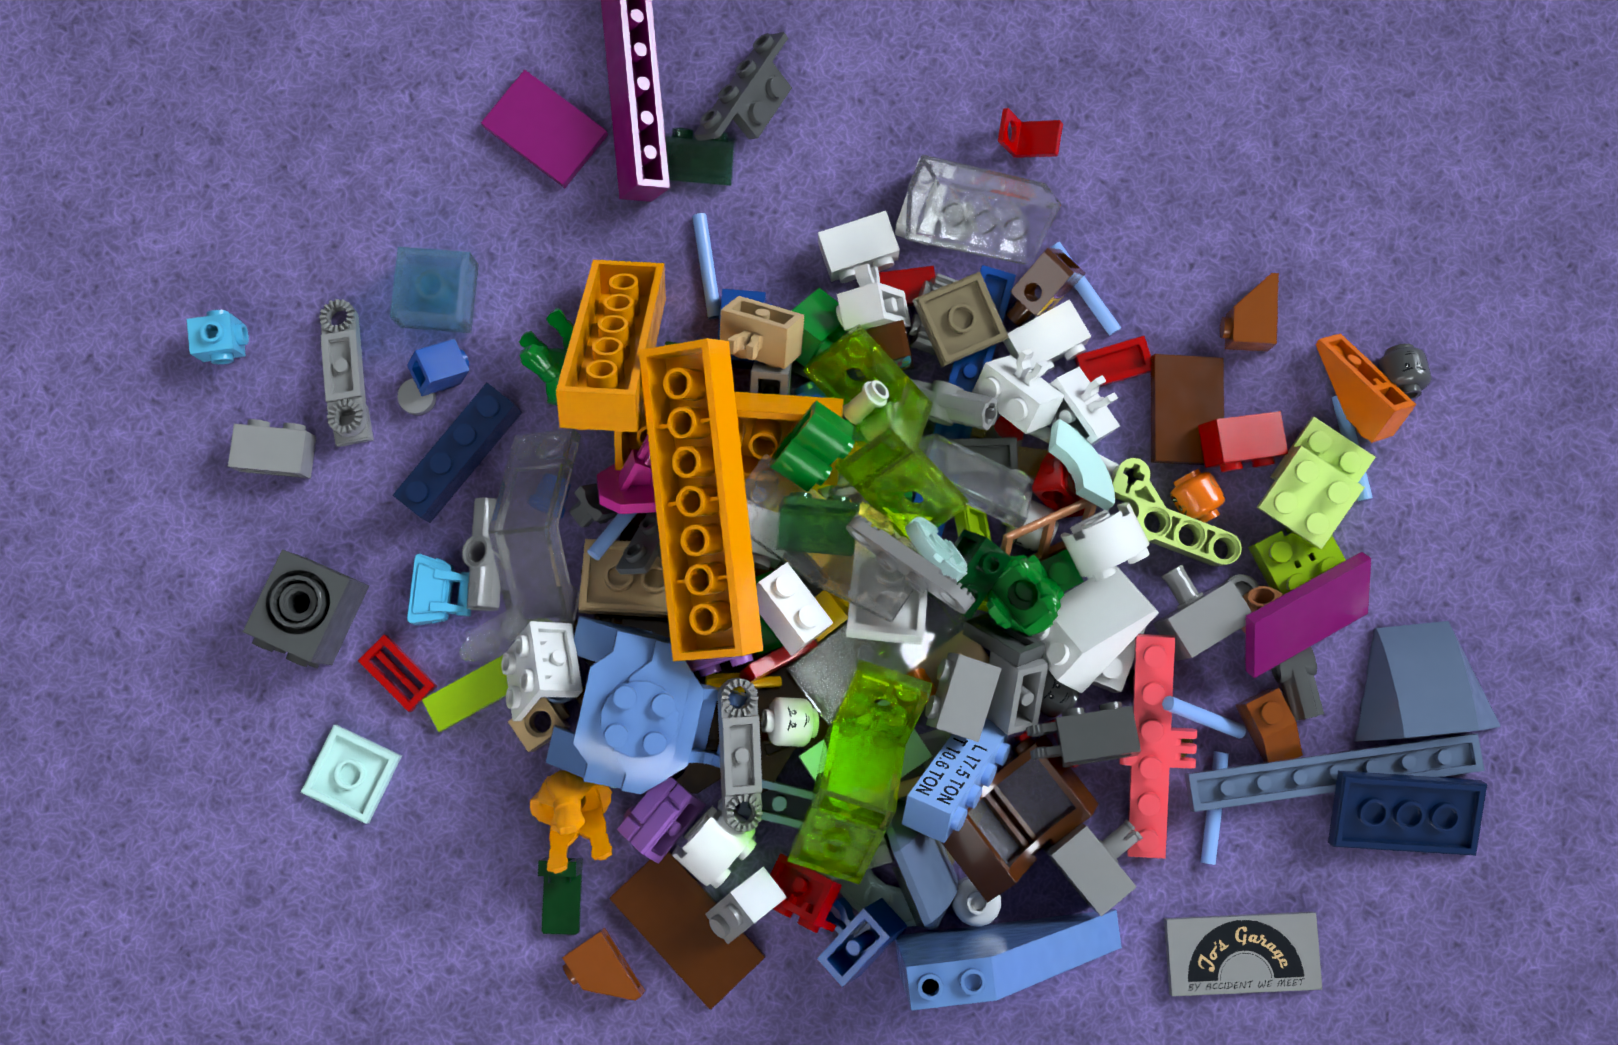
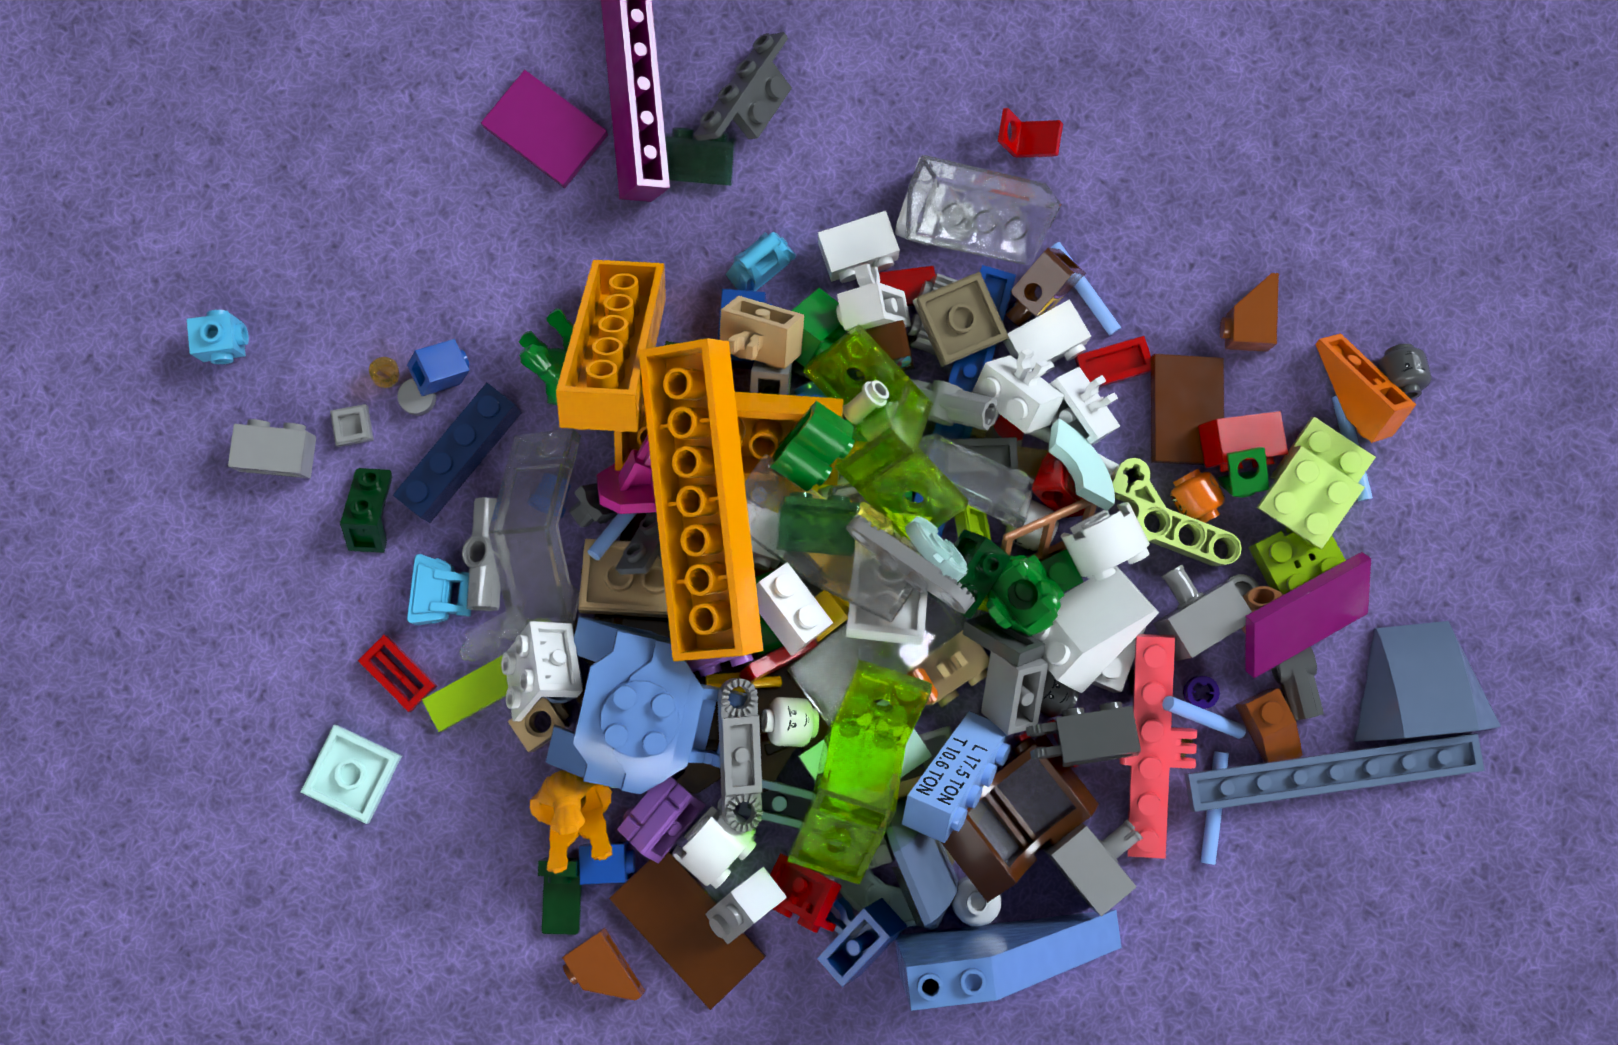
dark grey brick [243,549,369,668] -> none
light grey plate [319,299,367,437] -> none
clear light blue brick [390,247,479,333] -> none
light blue bar [692,213,721,320] -> none
light grey brick [925,653,1002,742] -> none
light grey tile [1164,911,1322,996] -> none
dark blue tile [1328,770,1487,856] -> none
none -> dark green bracket [340,468,392,553]
none -> clear yellow hinge [369,357,400,389]
none -> blue brick [579,842,636,885]
none -> medium azure piece [726,232,796,291]
none -> dark purple bush [1183,676,1220,709]
none -> green bracket [1218,446,1269,497]

